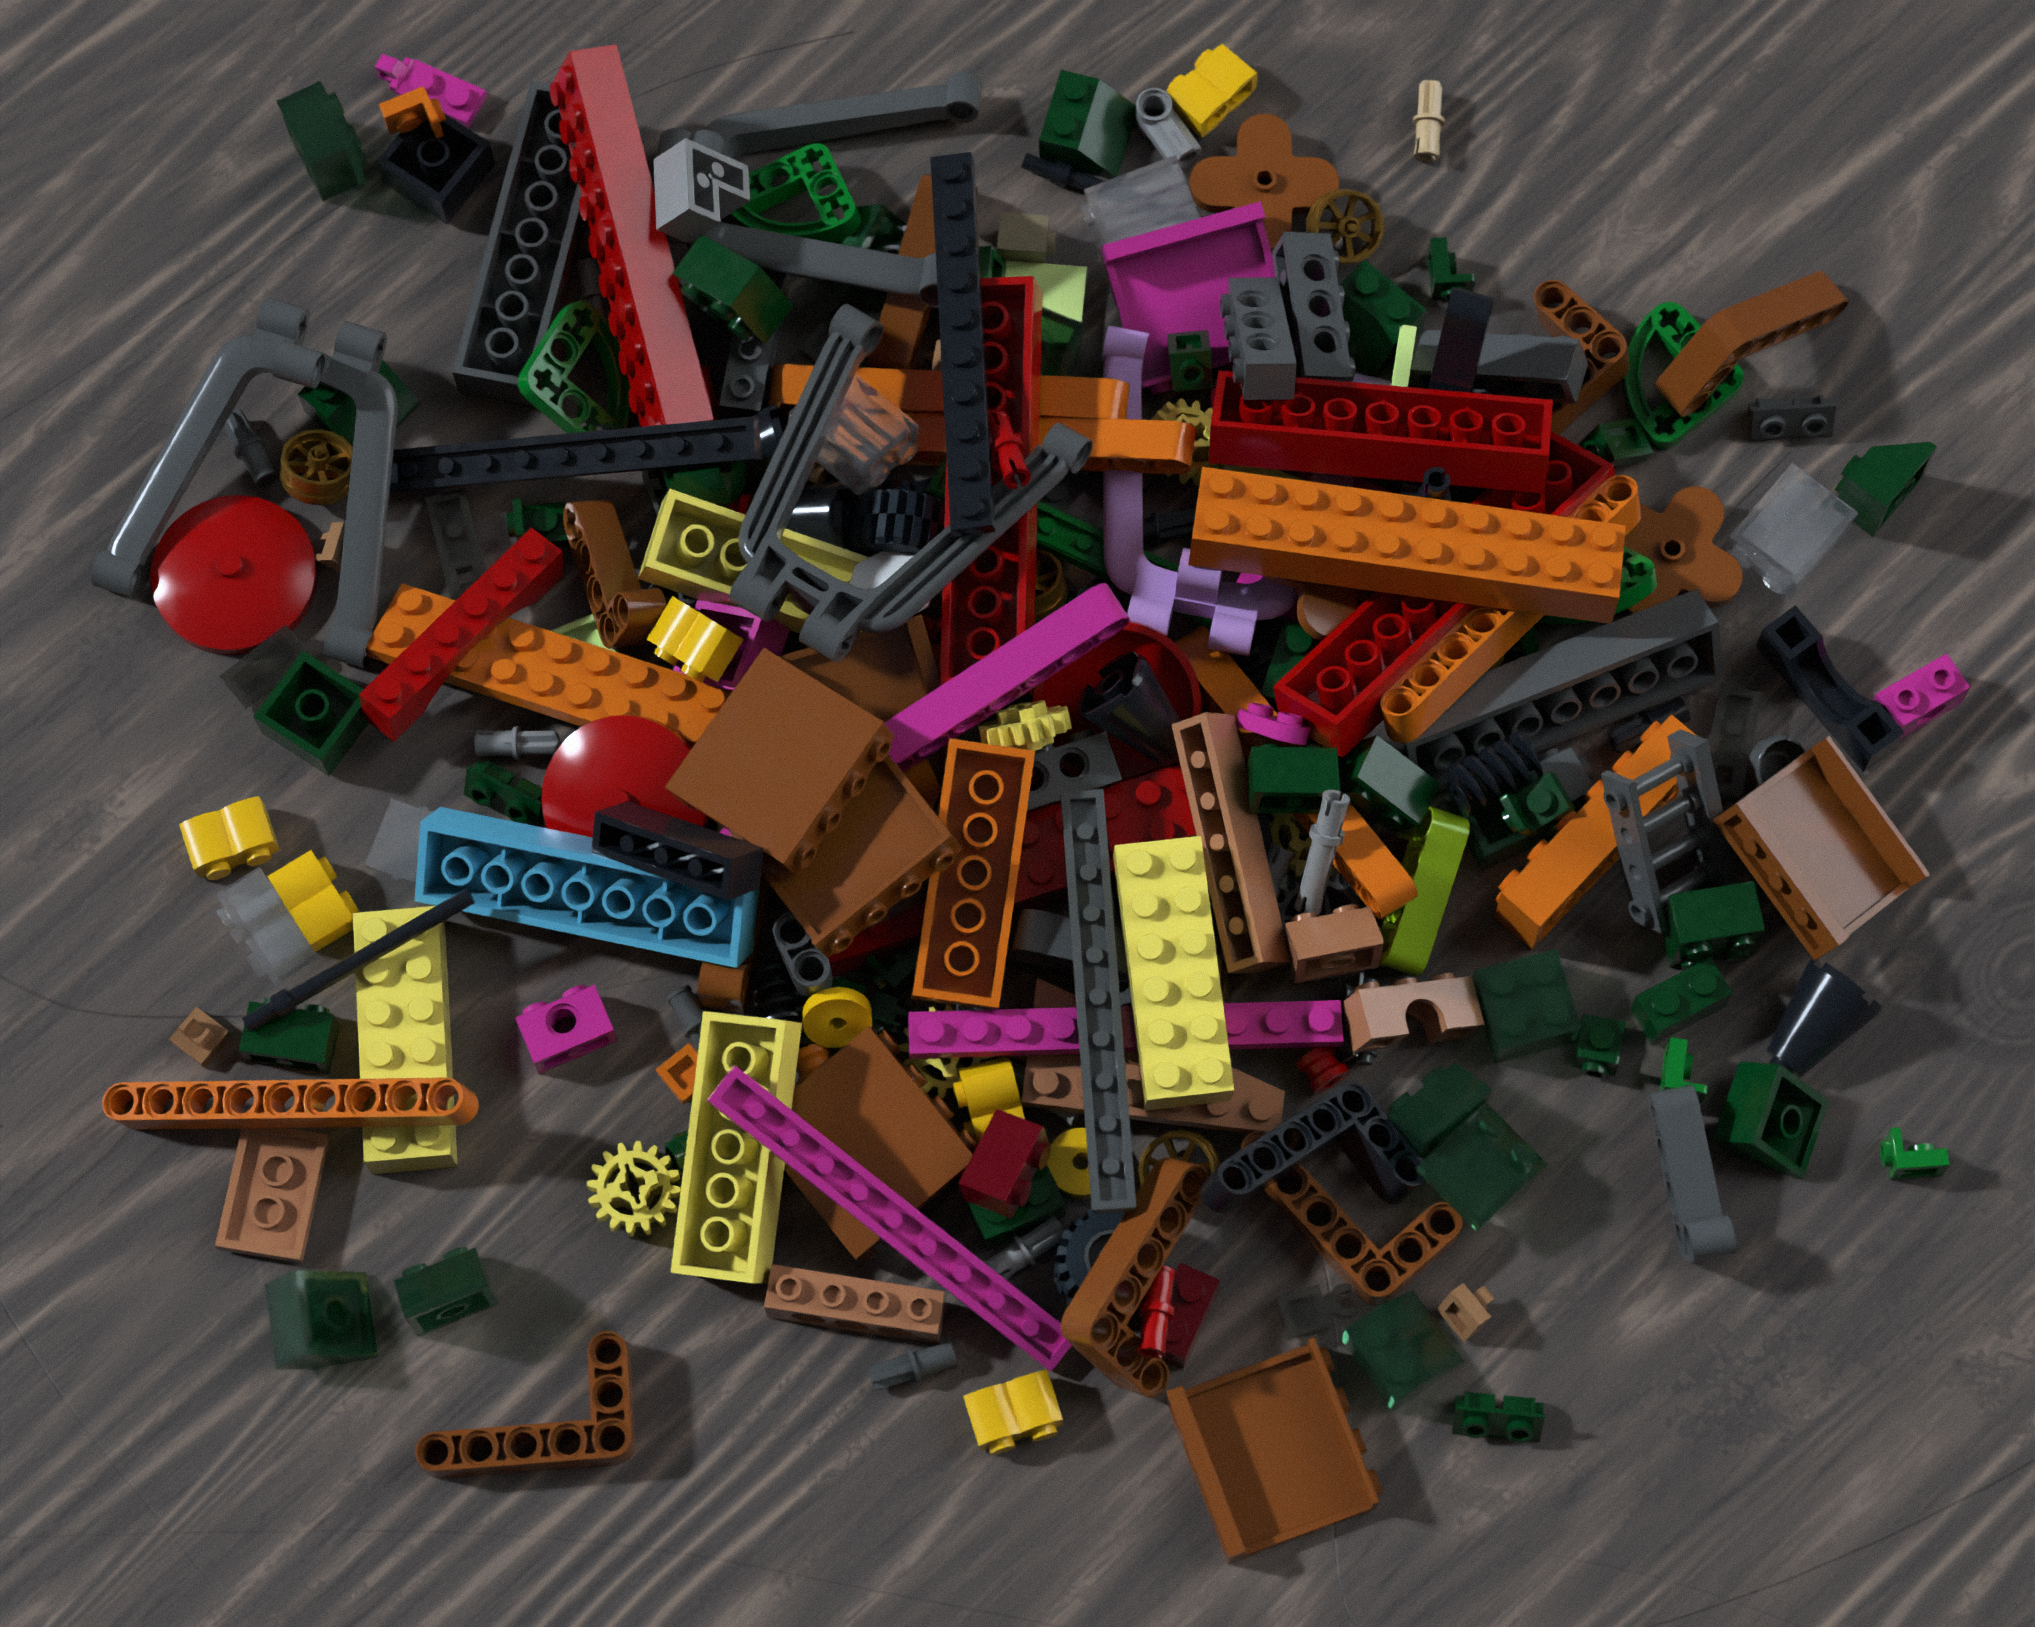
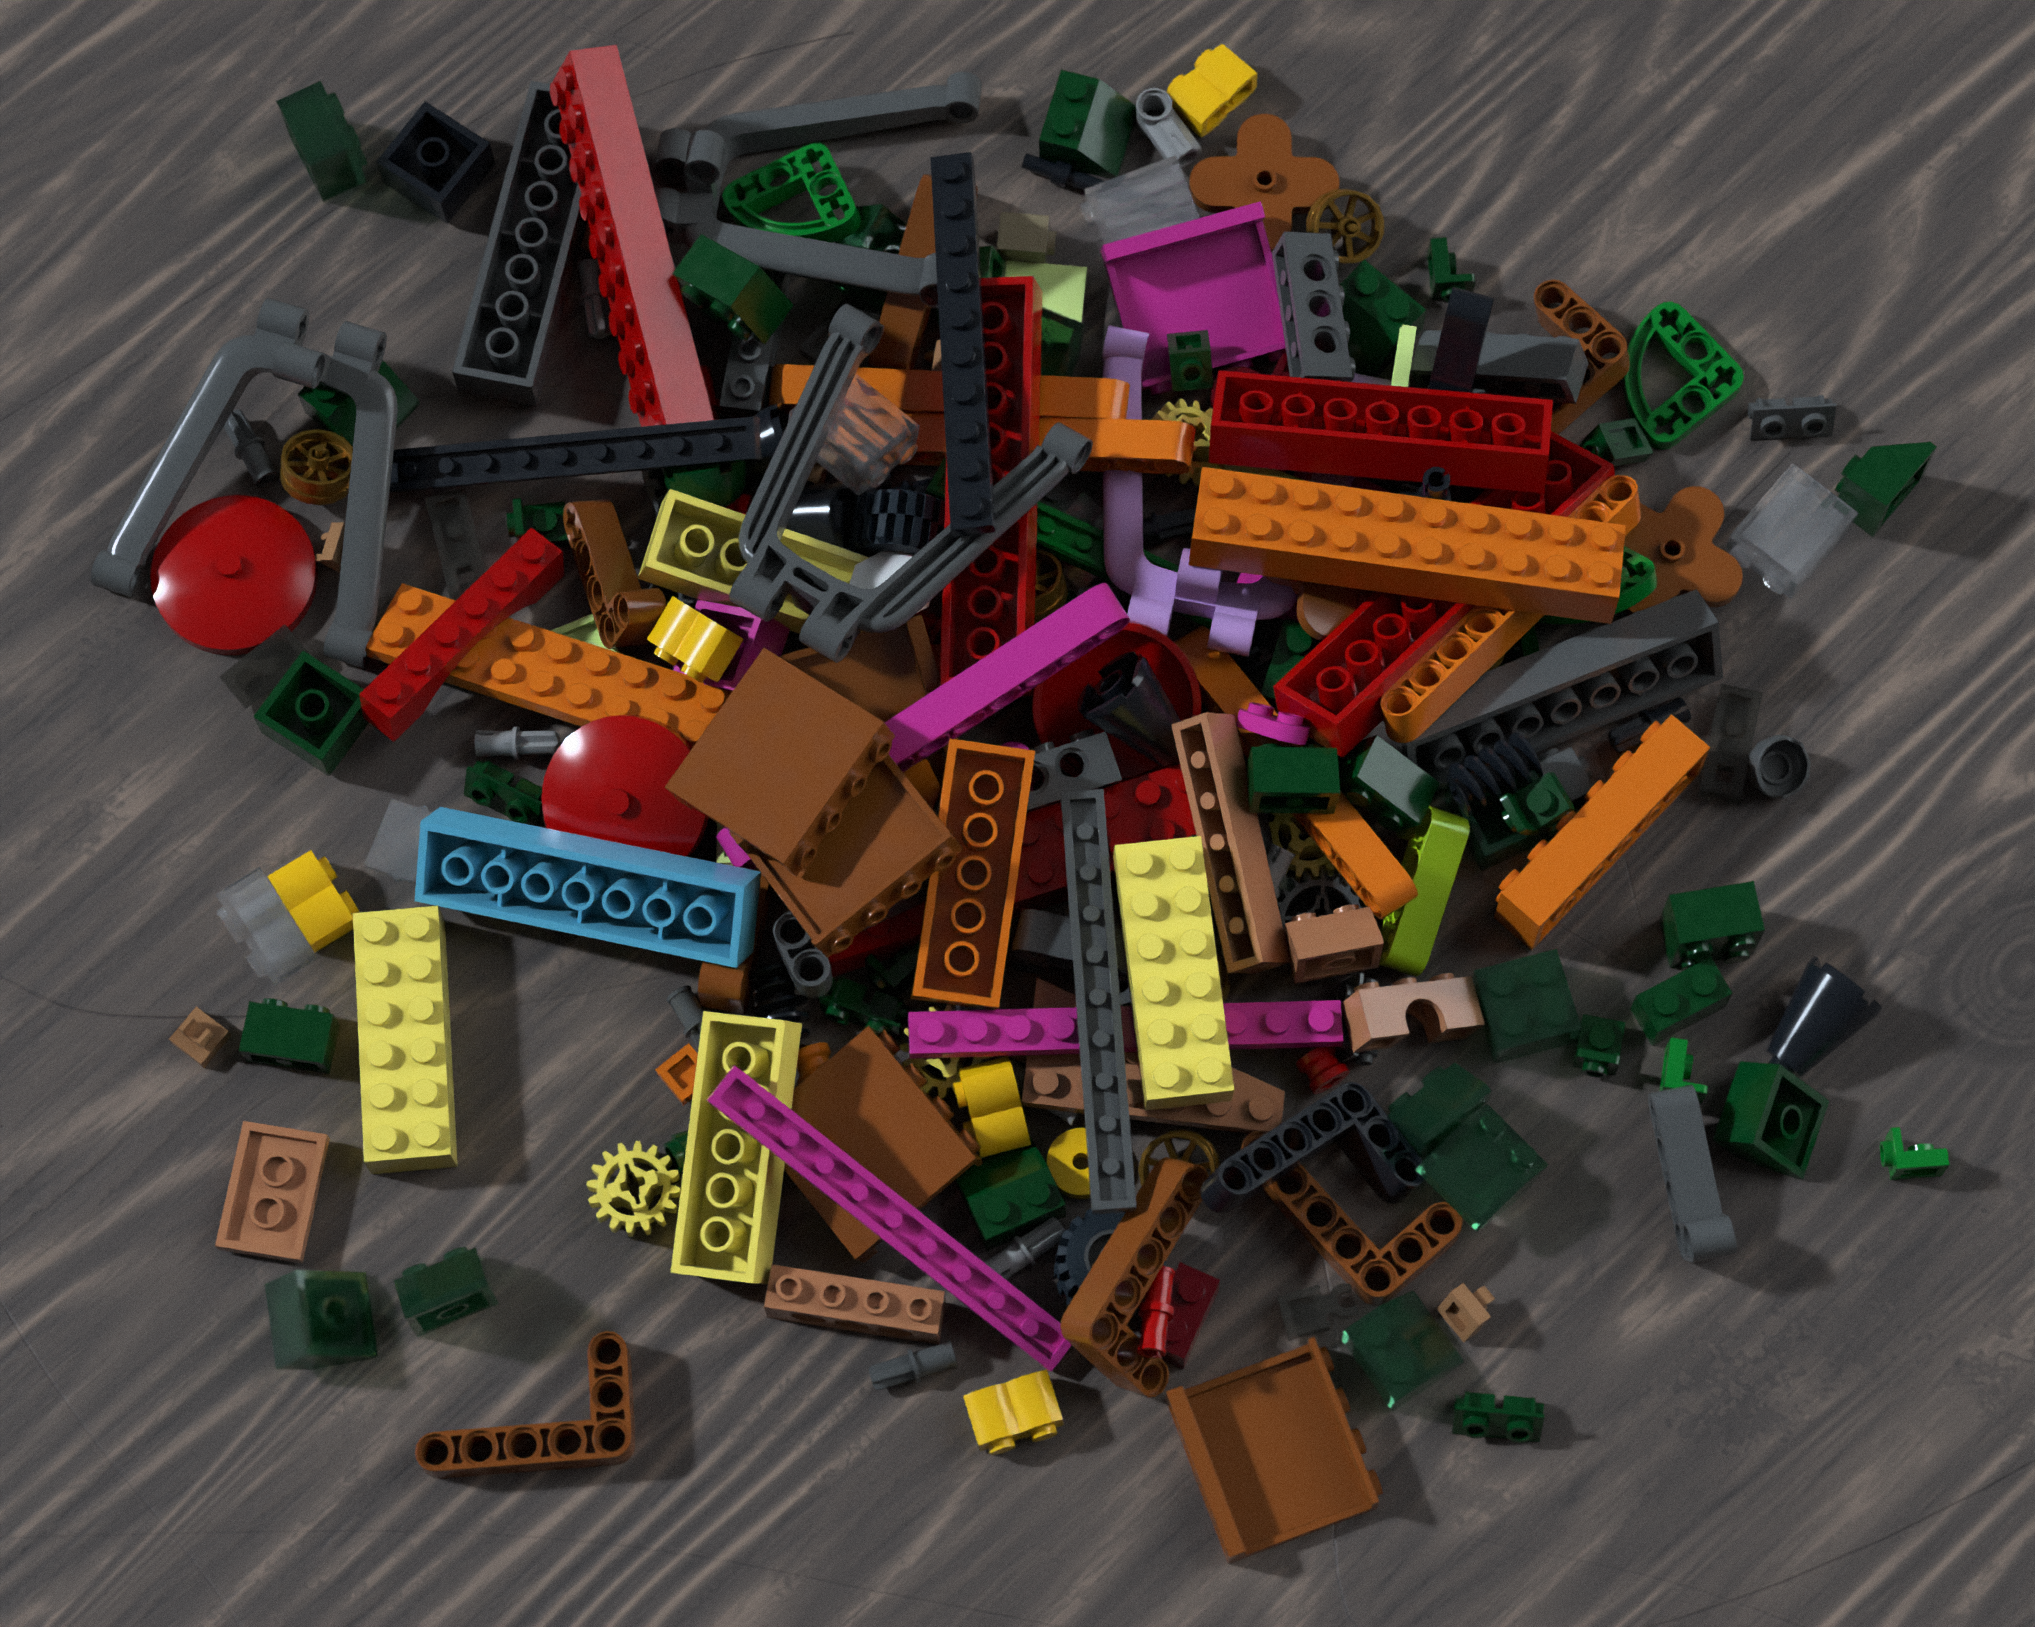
orange beam [102,1077,479,1130] -> none
yellow brick [179,796,280,880] -> none
black bar [242,888,475,1032] -> none
dark pink hinge [375,54,487,129] -> none
orange bracket [378,86,446,139] -> none
dark pink brick [515,984,618,1074] -> none
green beam [518,300,631,434] -> none
black brick [592,801,764,900] -> none
light grey brick [653,138,750,243] -> none
yellow piece [802,987,872,1048] -> none
dark red brick [958,1108,1051,1219] -> none
light yellow gear [978,700,1072,751] -> none
red pin [989,411,1031,489] -> none
dark grey brick [1220,277,1297,400] -> none
light grey pin [1294,790,1350,915] -> none
tan axle [1413,80,1445,162] -> none
dark grey fence [1601,729,1738,934] -> none
dark orange beam [1655,270,1850,417] -> none
dark orange panel [1713,736,1930,961] -> none
black arch [1756,605,1904,773] -> none
dark pink brick [1873,653,1970,739] -> none

